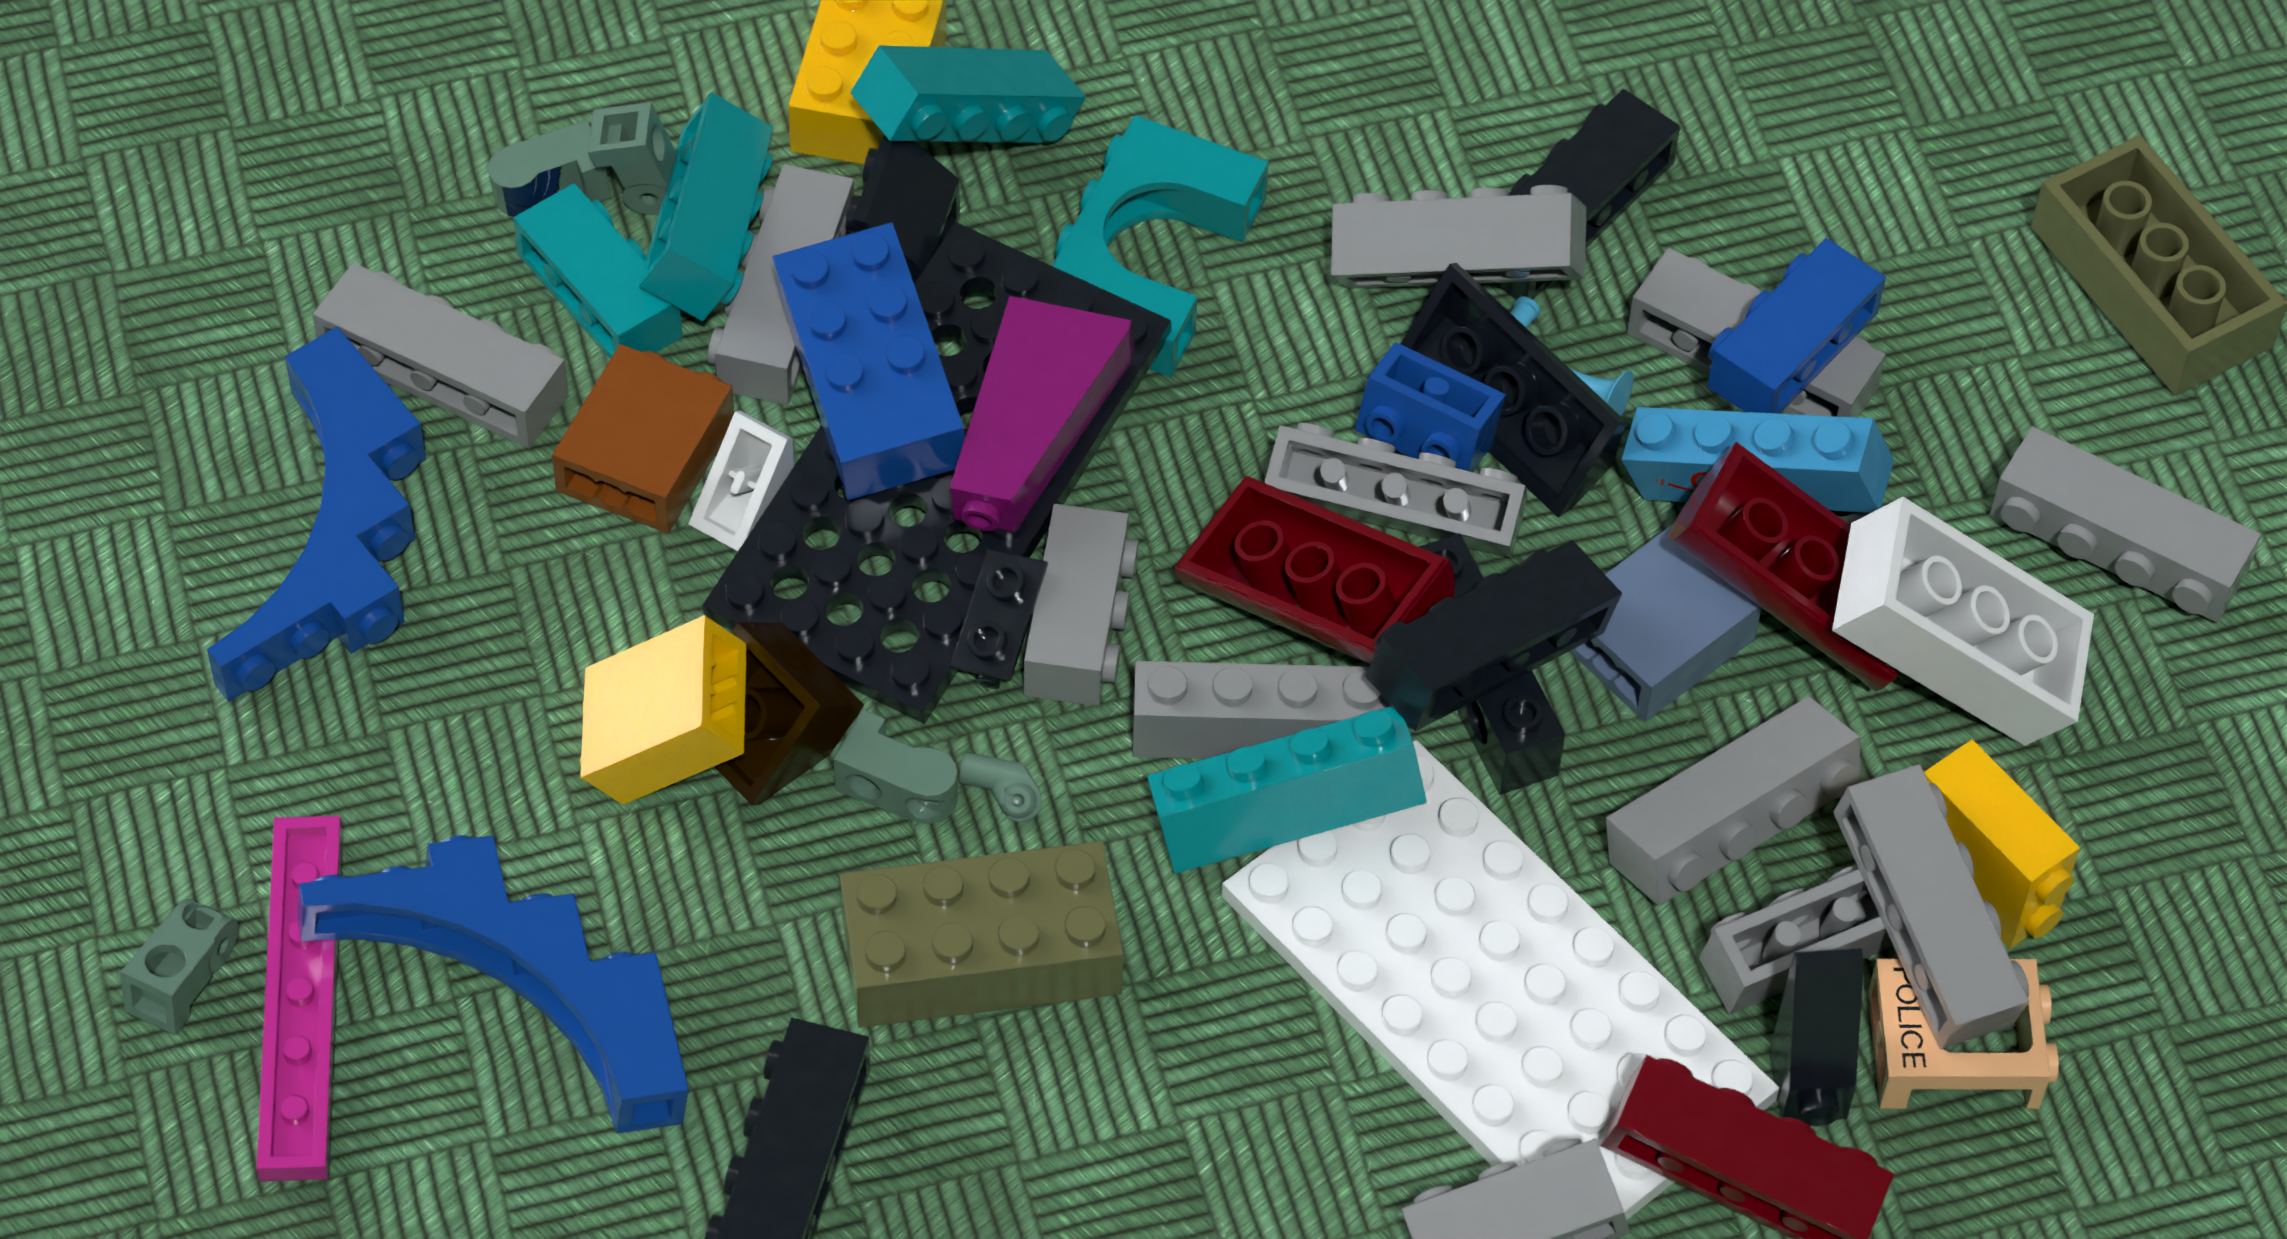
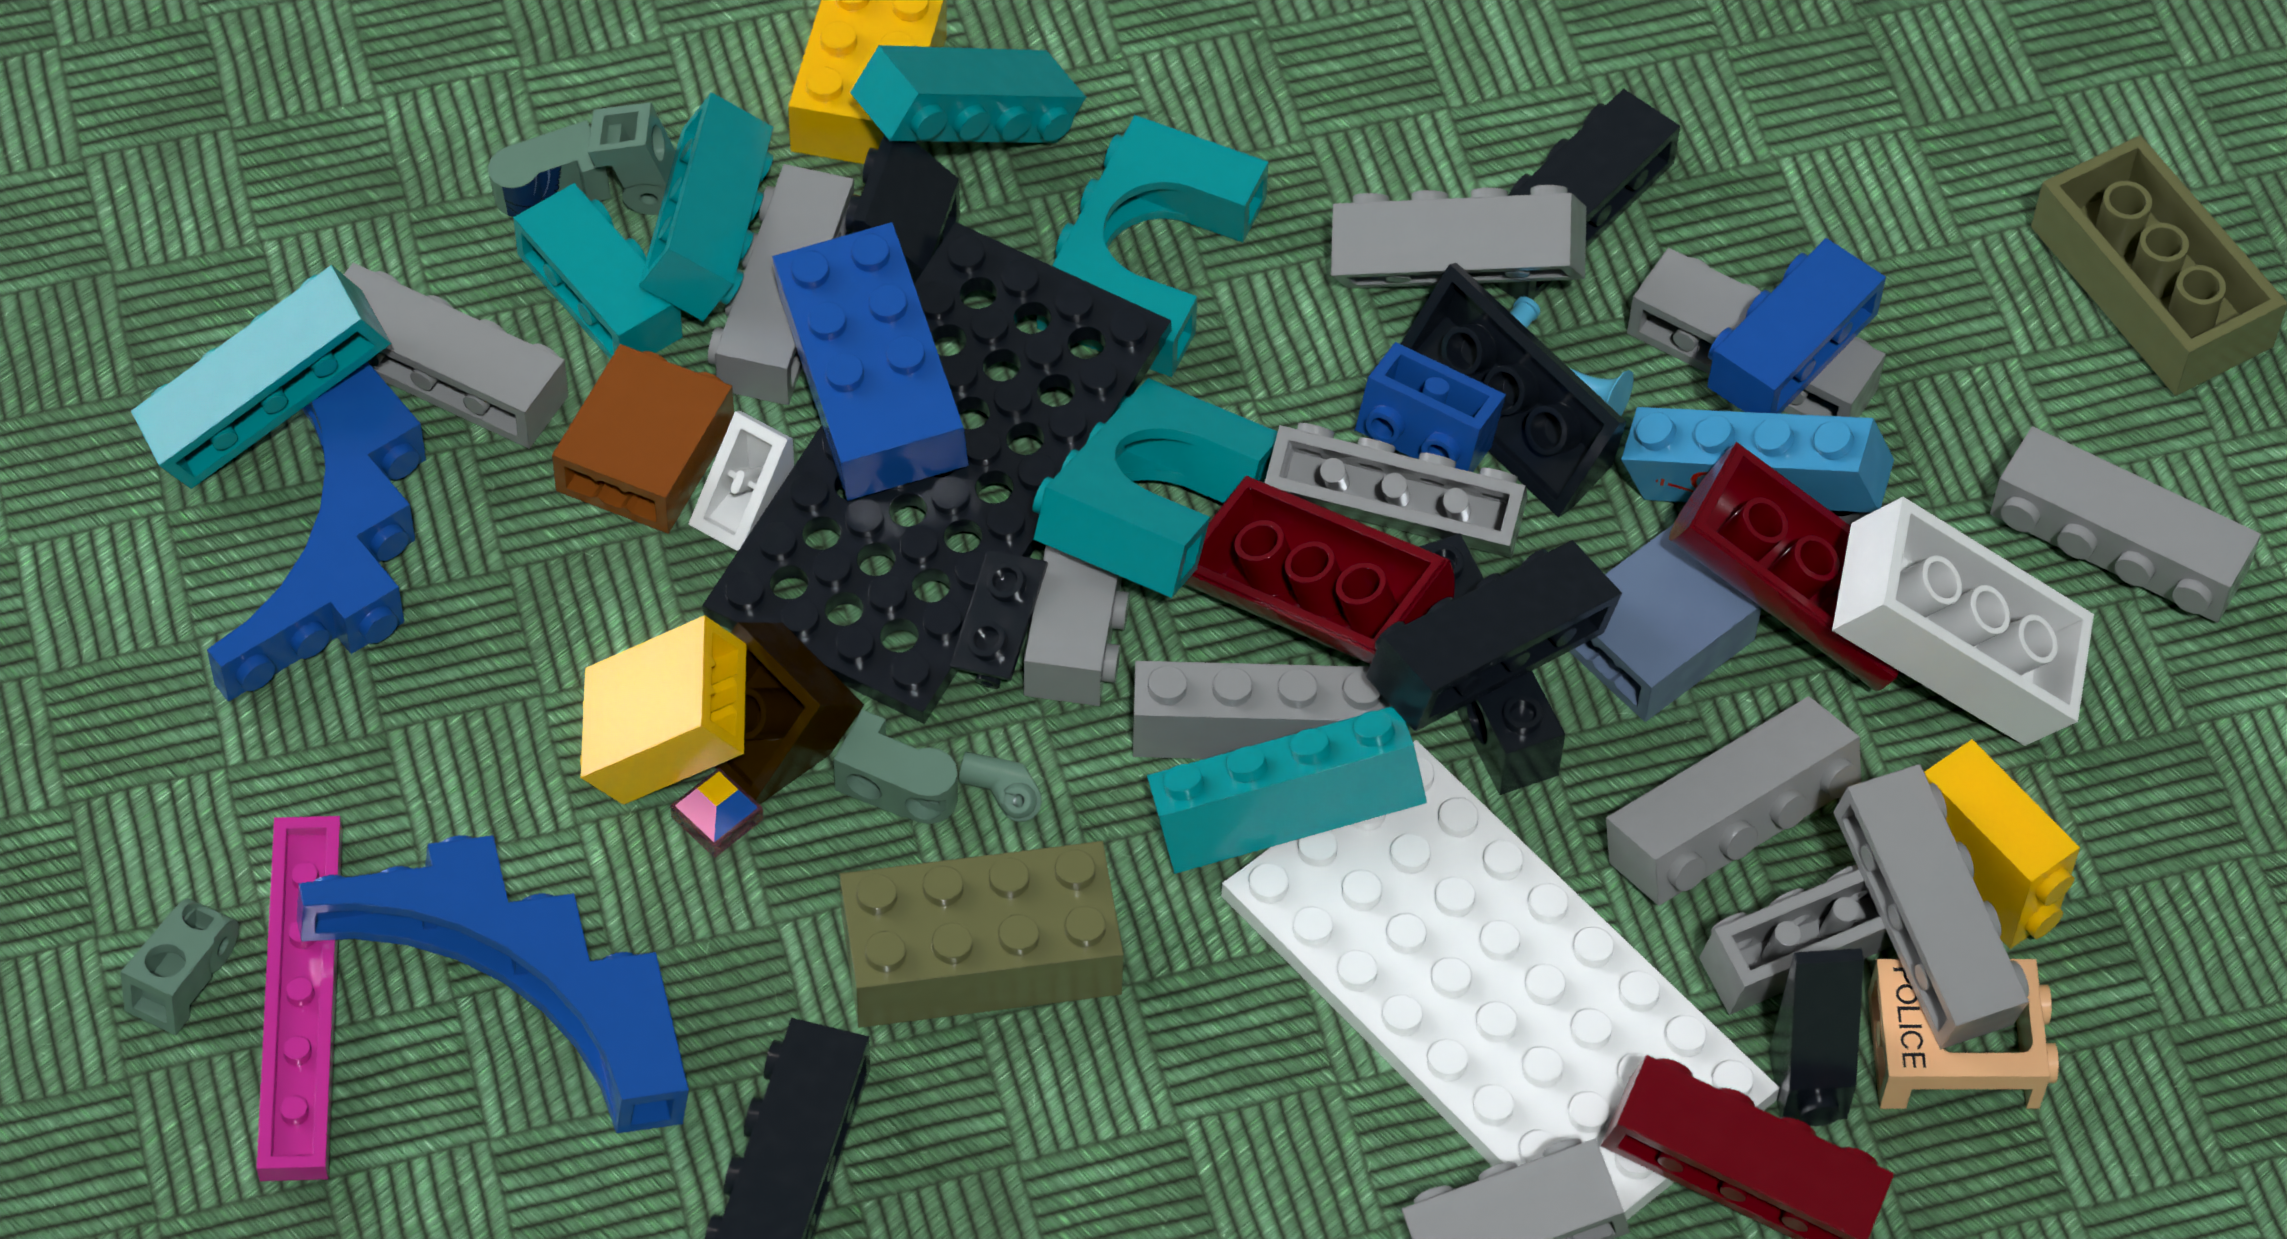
magenta slope [950,296,1134,532] -> none
none -> brick [131,265,391,489]
none -> tile [670,768,764,858]
none -> teal arch [1033,378,1278,598]

